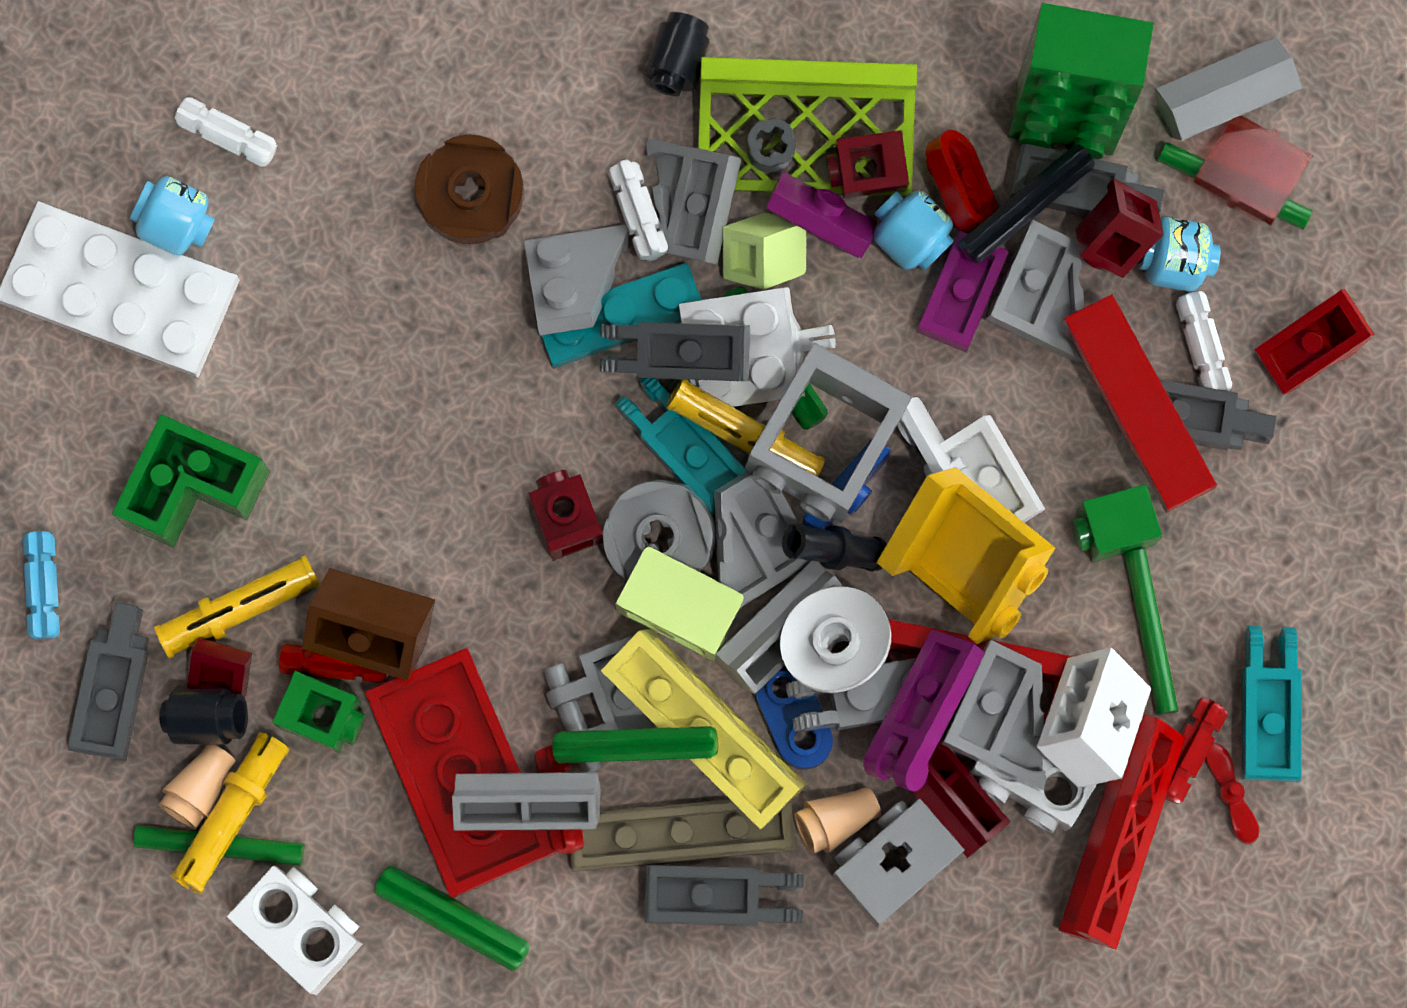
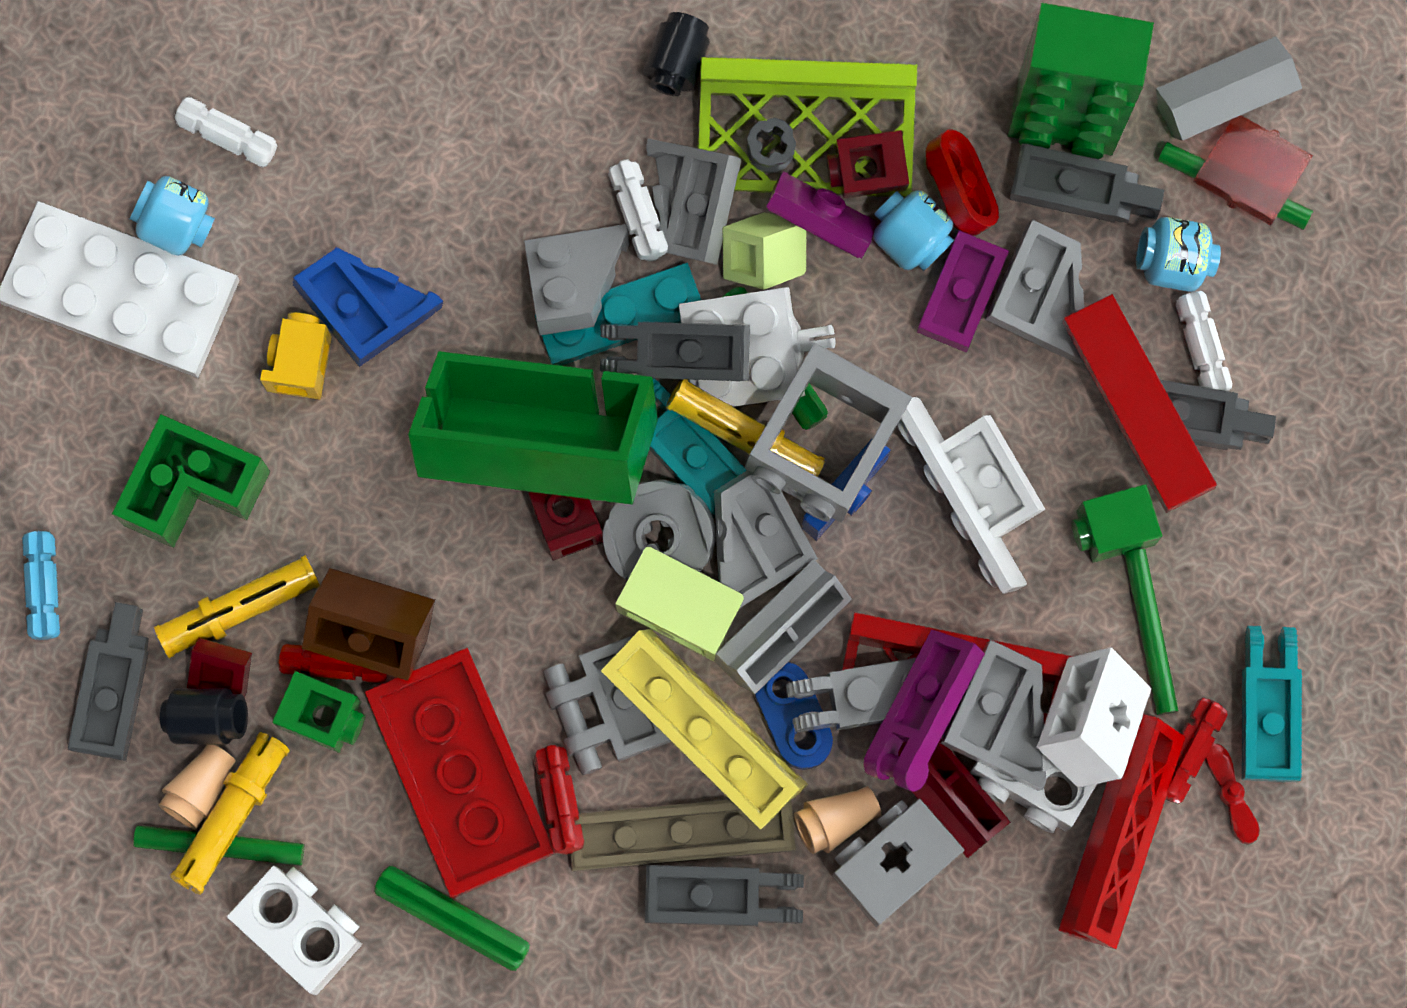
reddish brown plate [415,135,524,244] -> none
light grey piece [452,773,601,830] -> none
green axle [552,726,719,763] -> none
white dish [780,587,891,693] -> none
black pin [782,523,887,572] -> none
yellow panel [876,467,1055,644] -> none
black axle [959,144,1095,264] -> none
dark red brick [1075,178,1164,278] -> none
red slope [1255,289,1375,395] -> none
none -> yellow brick [260,312,332,400]
none -> blue wing [293,248,443,367]
none -> green piece [408,351,658,505]

